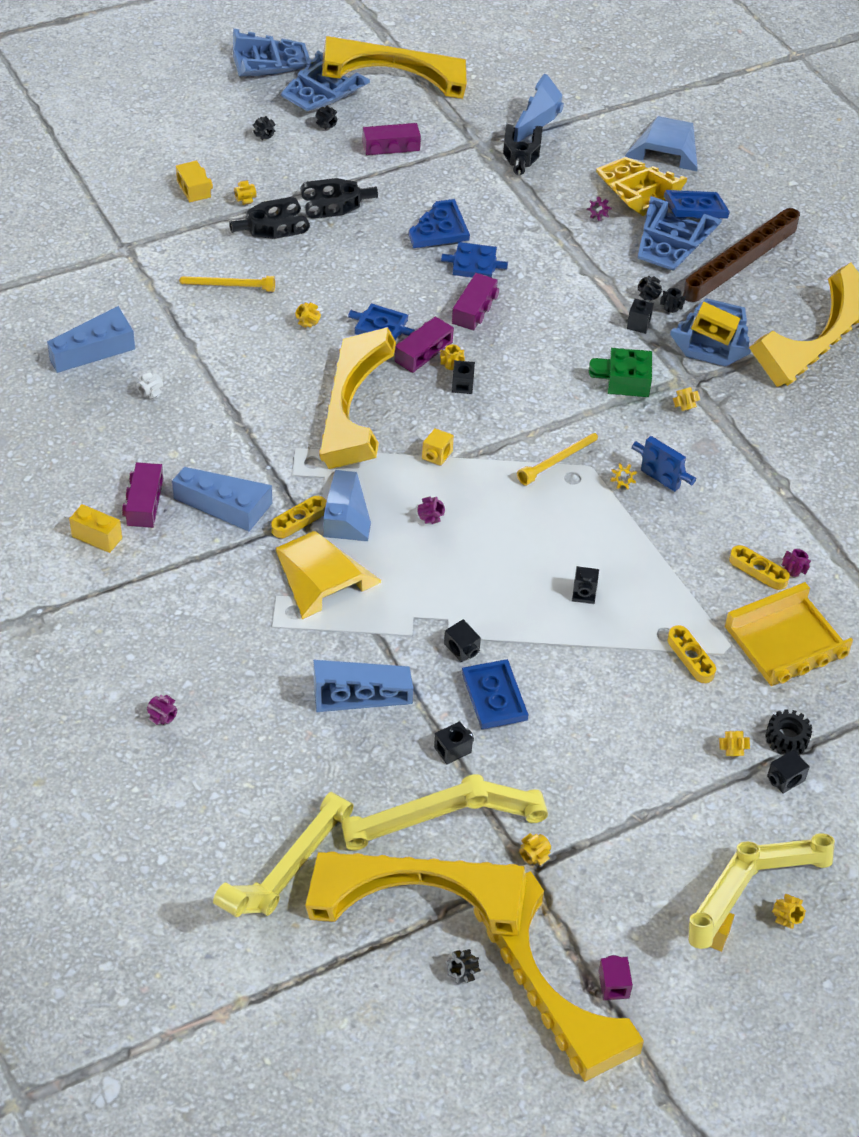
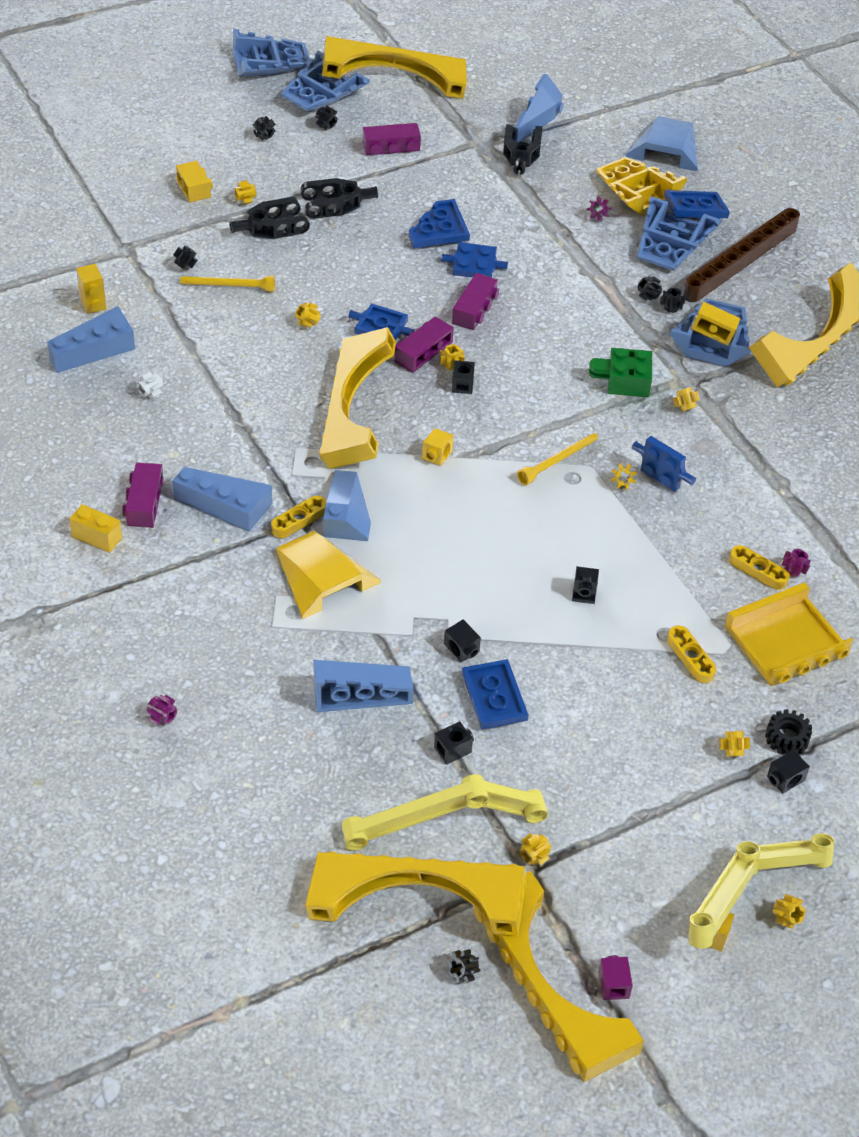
light yellow piece [213,792,354,917] -> none
magenta gear [417,496,445,524] -> none
black brick [627,298,654,334] -> none
none -> yellow brick [76,263,107,314]
none -> black gear [173,245,198,270]

